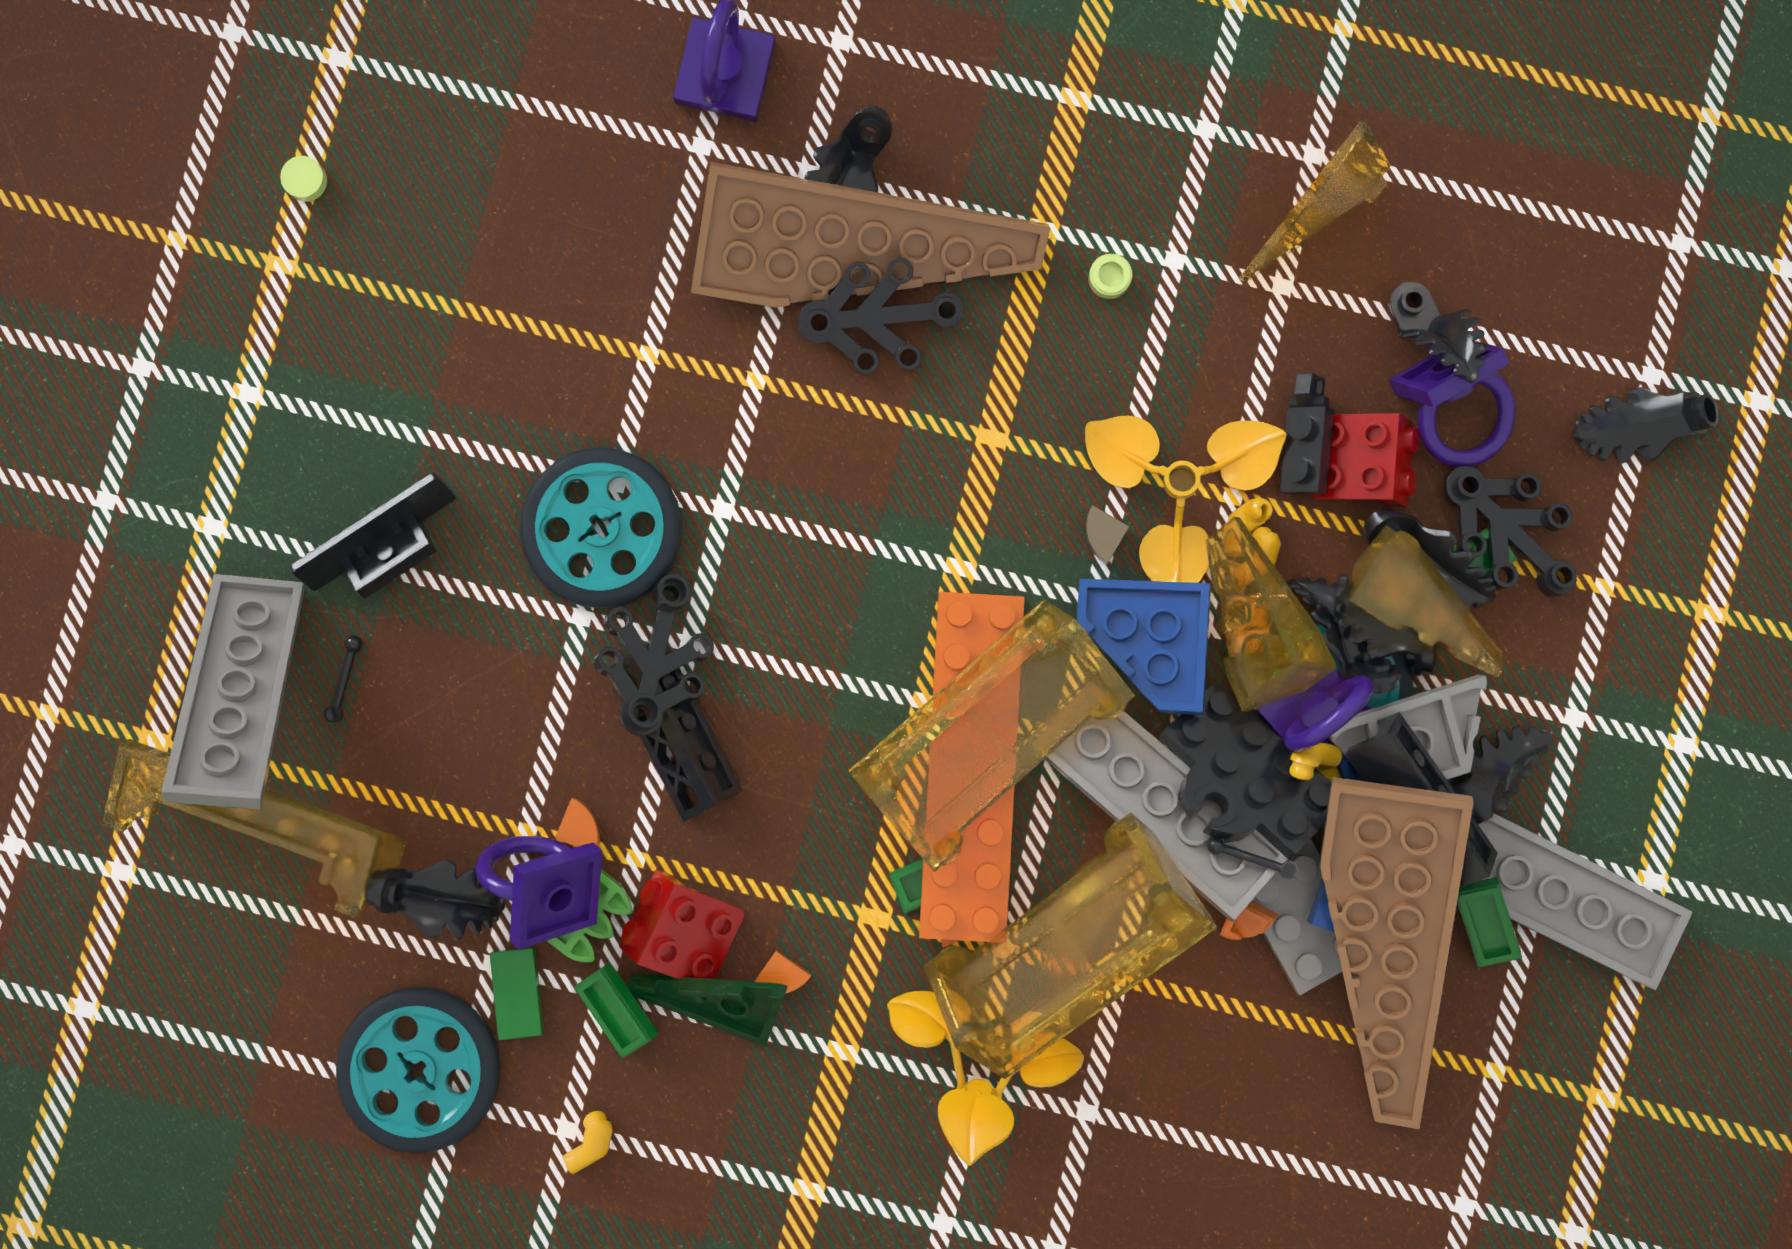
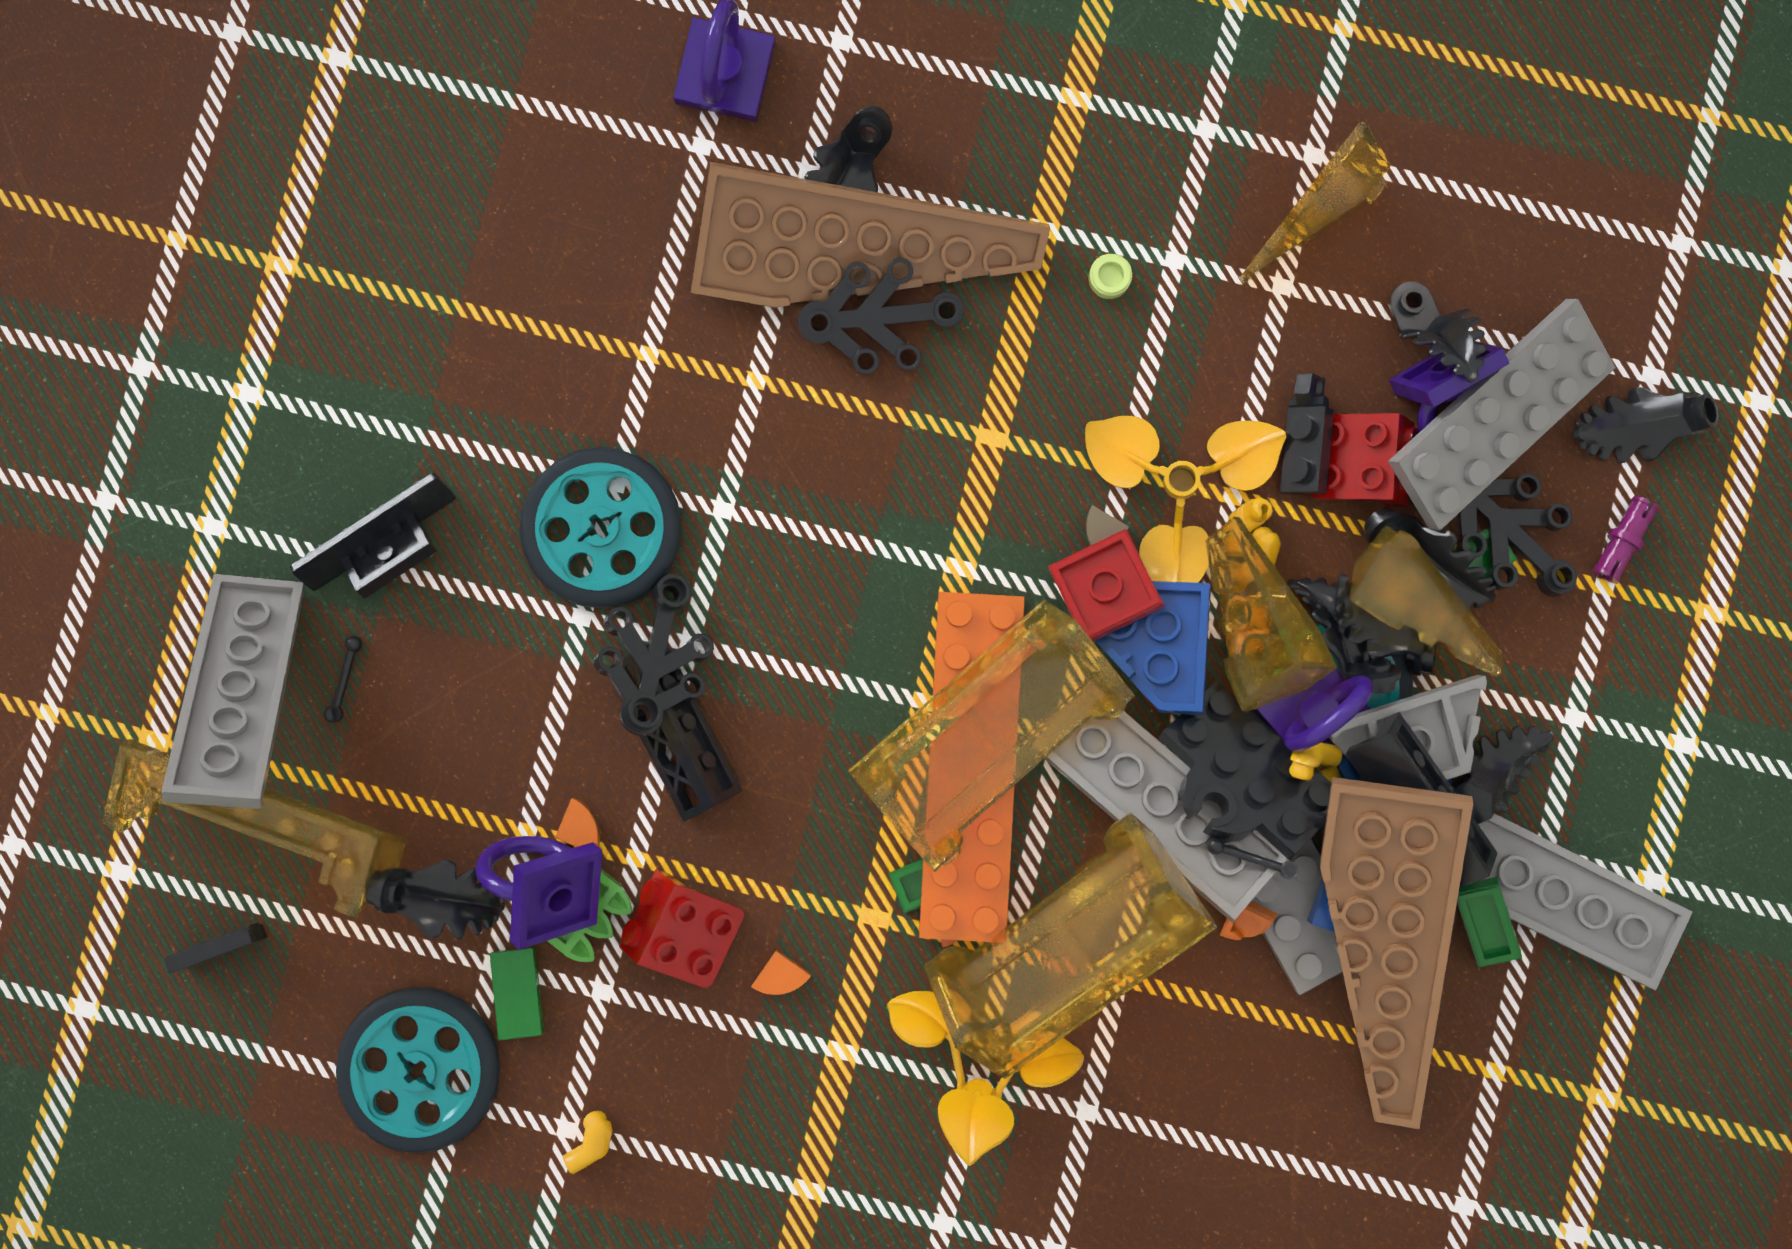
yellowish green tile [280,156,327,202] -> none
green tile [574,962,659,1059] -> none
dark green wing [626,974,788,1047] -> none
none -> black tile [164,922,267,974]
none -> red tile [1048,529,1164,645]
none -> light grey plate [1388,299,1616,530]
none -> magenta pin [1592,496,1659,584]

